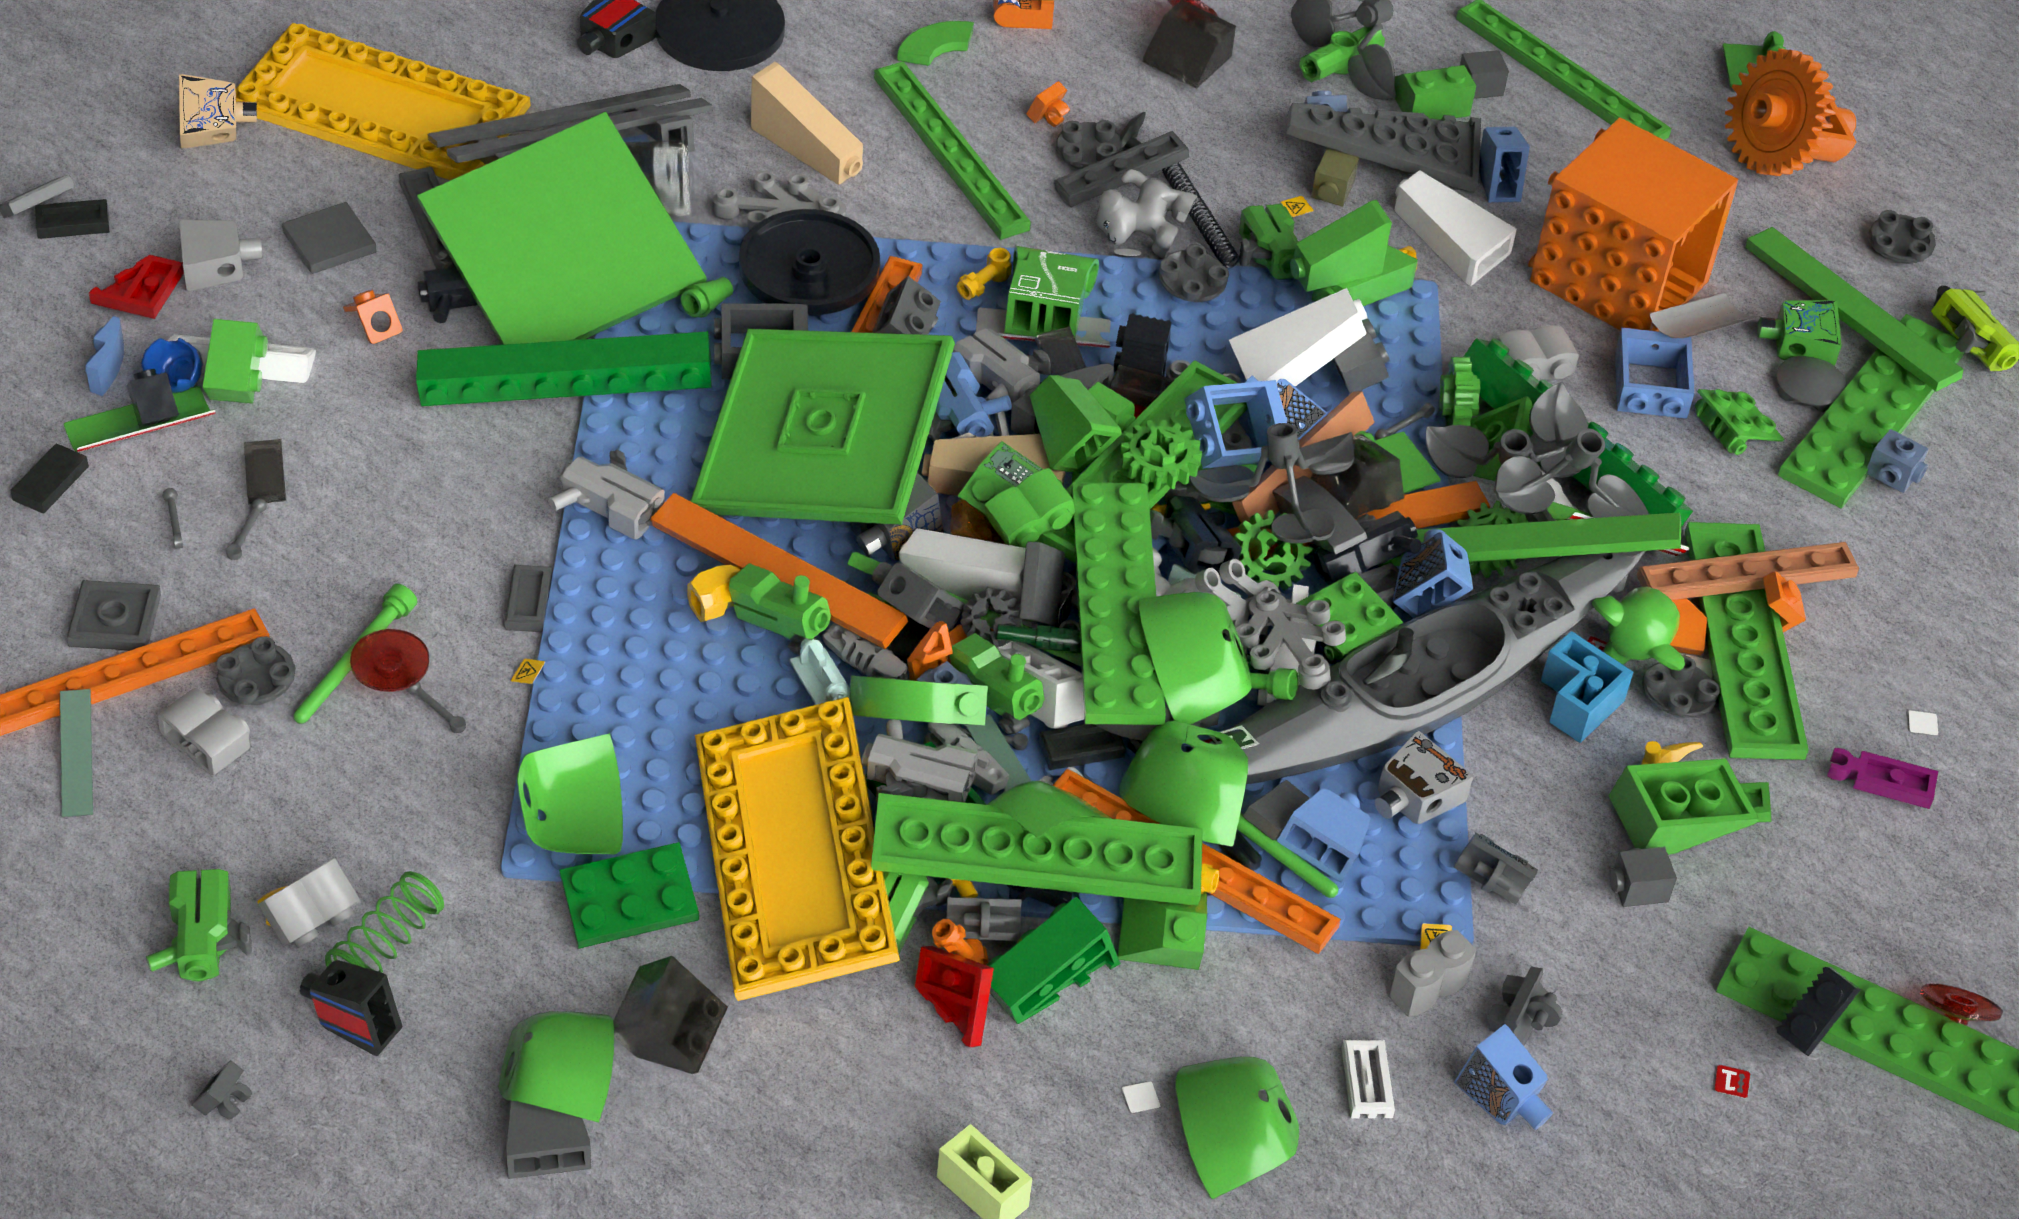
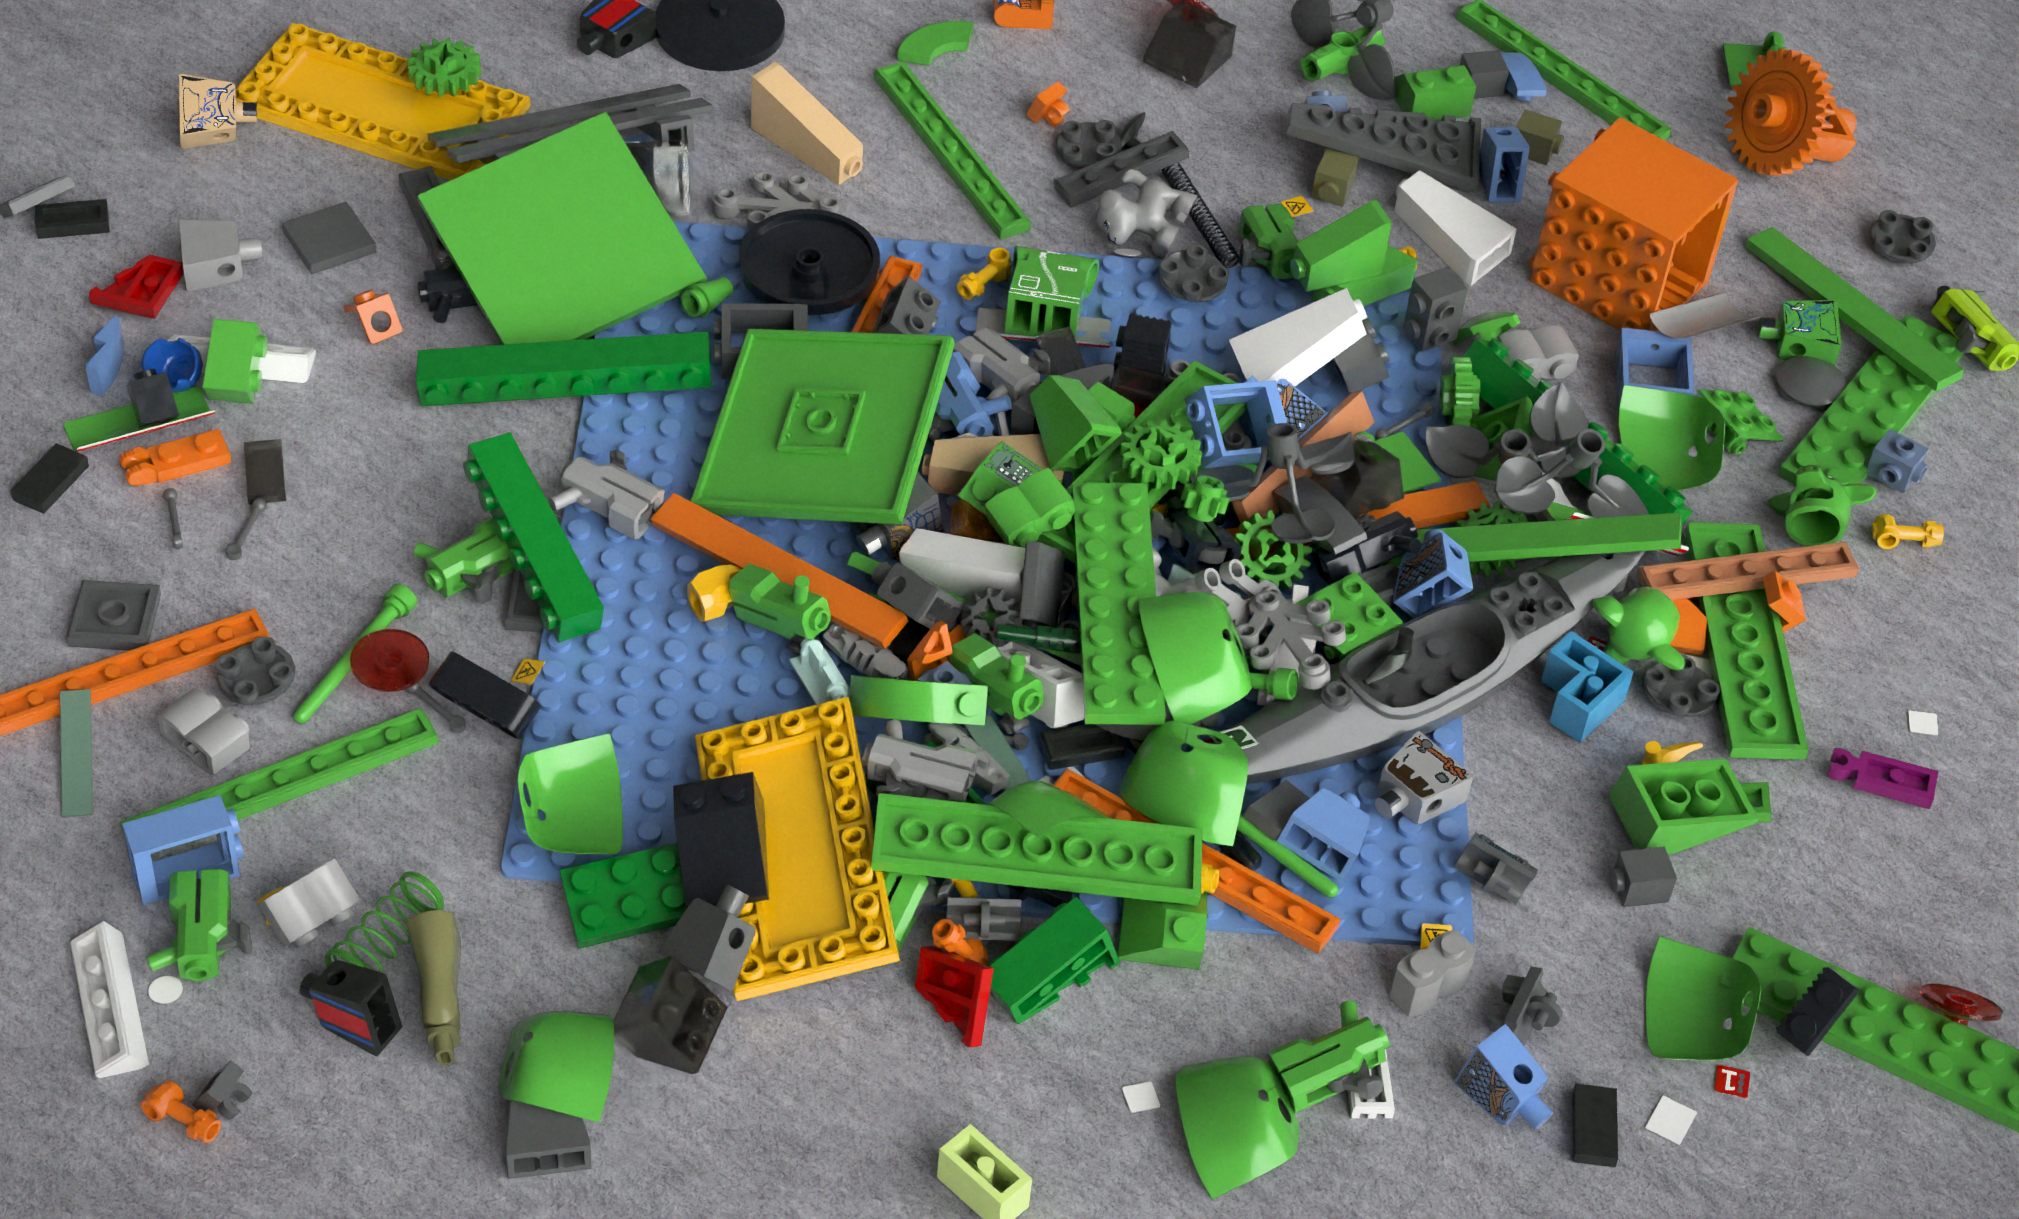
none -> white slope [70,921,149,1078]
none -> orange hinge [119,428,231,487]
none -> bright green tile [120,708,438,854]
none -> medium blue window [122,795,244,905]
none -> orange bar [141,1080,221,1143]
none -> white sticker [148,976,183,1004]
none -> olive piece [406,910,461,1065]
none -> bright green gear [407,38,481,97]
none -> bright green piece [414,516,513,604]
none -> black beam [428,651,542,739]
none -> green brick [463,432,604,643]
none -> dark grey torso [658,884,756,991]
none -> black slope [673,772,769,909]
none -> bright green gear [1181,475,1230,522]
none -> bright green piece [1268,1001,1390,1113]
none -> dark grey brick [1403,267,1468,352]
none -> bright green slope [1452,312,1521,346]
none -> medium blue slope [1500,52,1547,101]
none -> olive brick [1516,109,1564,165]
none -> pearl dark grey tile [1572,1083,1618,1167]
none -> bright green piece [1618,385,1725,491]
none -> white sticker [1645,1095,1697,1145]
none -> bright green piece [1646,936,1762,1061]
none -> bright green piece [1768,464,1877,546]
none -> yellow bar [1871,514,1944,549]

